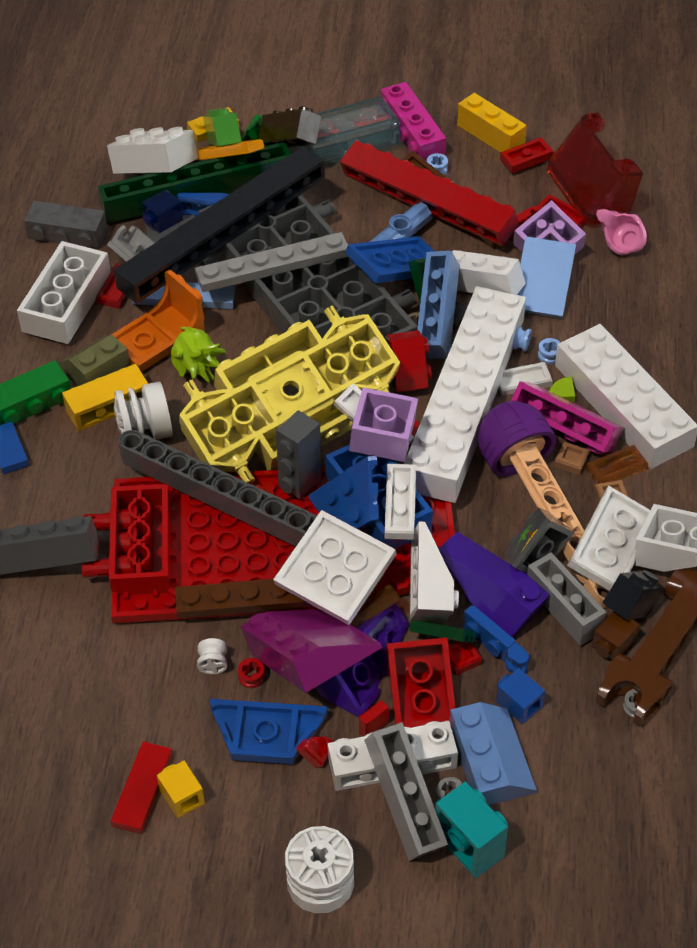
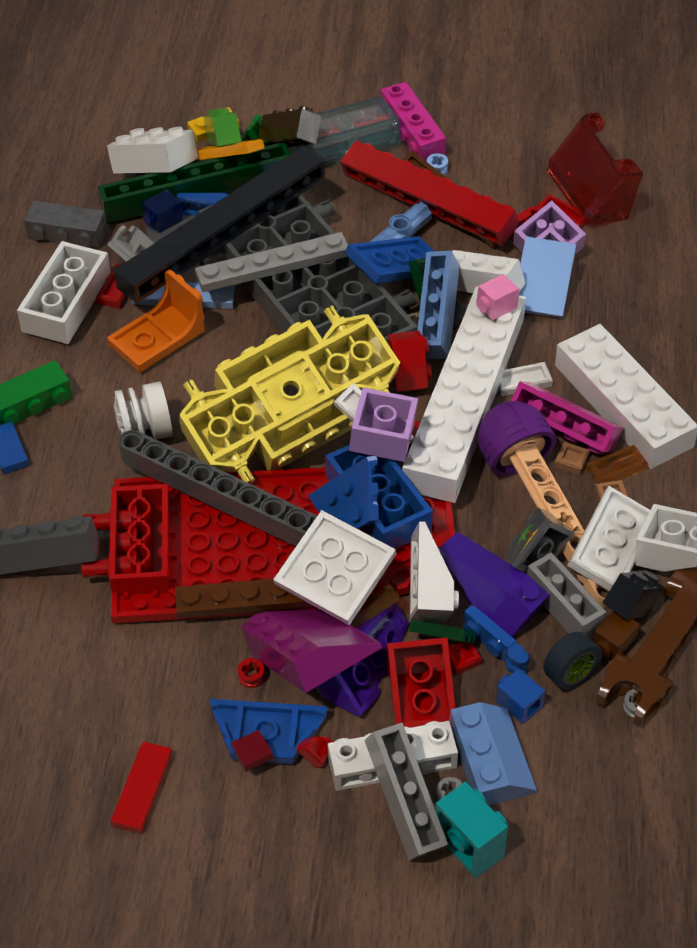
olive slope [57,334,130,386] -> none
yellow brick [62,364,148,431] -> none
yellow brick [157,760,205,819] -> none
lime hair [171,327,226,383] -> none
white wheel [197,638,227,675] -> none
dark grey brick [276,410,321,499] -> none
white wheel [285,826,354,914] -> none
red tile [359,701,389,737] -> none
white tile [384,464,416,540] -> none
yellow brick [457,93,527,152] -> none
red plate [500,137,554,174] -> none
light blue bush [513,327,532,352] -> none
light blue bush [538,338,560,364] -> none
lime tile [549,376,575,403] -> none
bright pink hair [596,209,647,255] -> none
none -> dark red tile [231,730,273,772]
none -> bright pink brick [476,274,519,320]
none -> black wheel [543,632,602,691]

